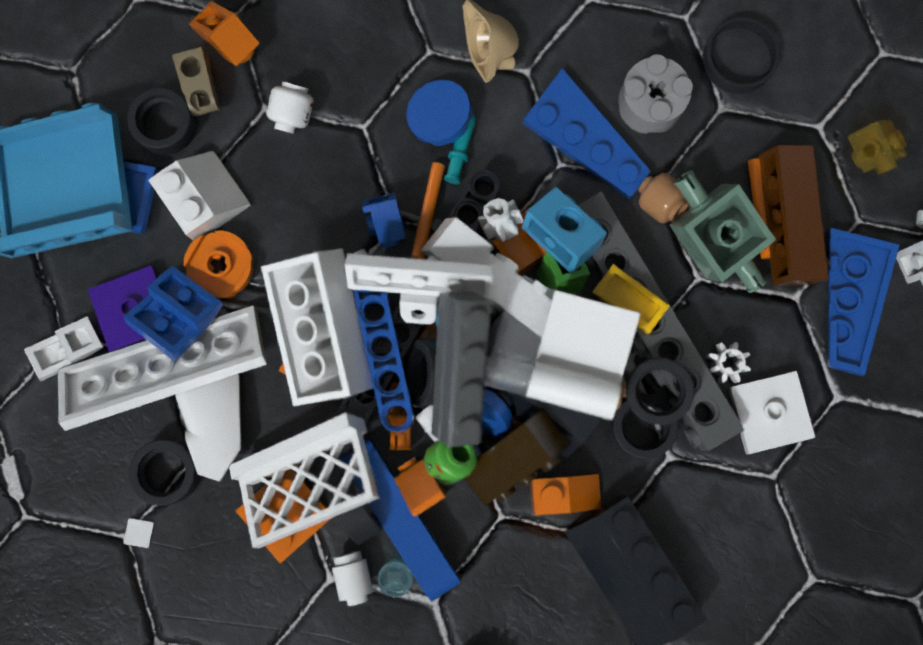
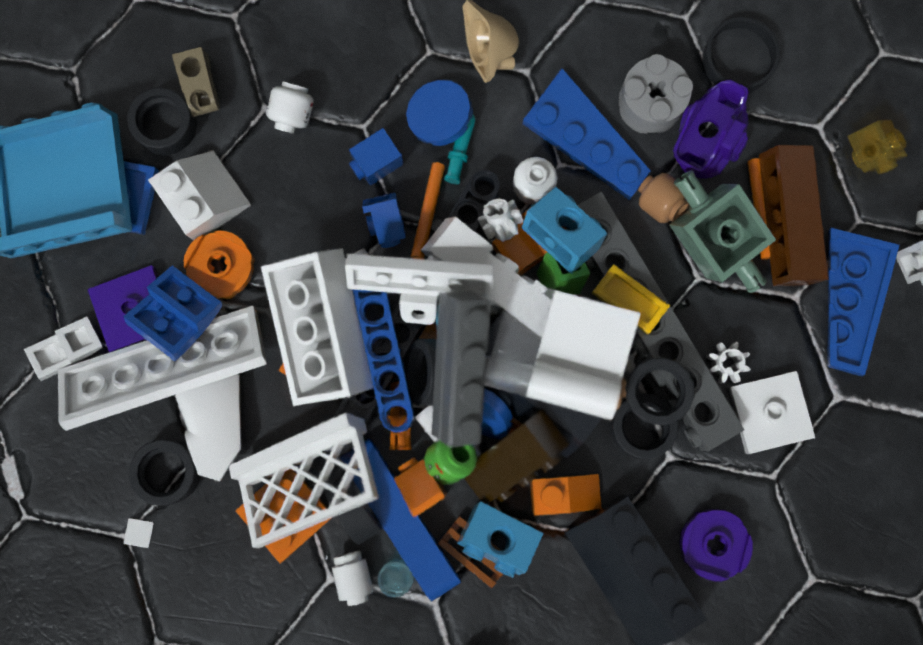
orange slope [189,1,260,66] -> none
none -> blue brick [349,128,404,186]
none -> dark orange tile [438,516,503,588]
none -> dark azure brick [457,501,543,577]
none -> white head [513,157,558,205]
none -> dark purple piece [673,80,748,178]
none -> dark purple plate [680,509,753,581]

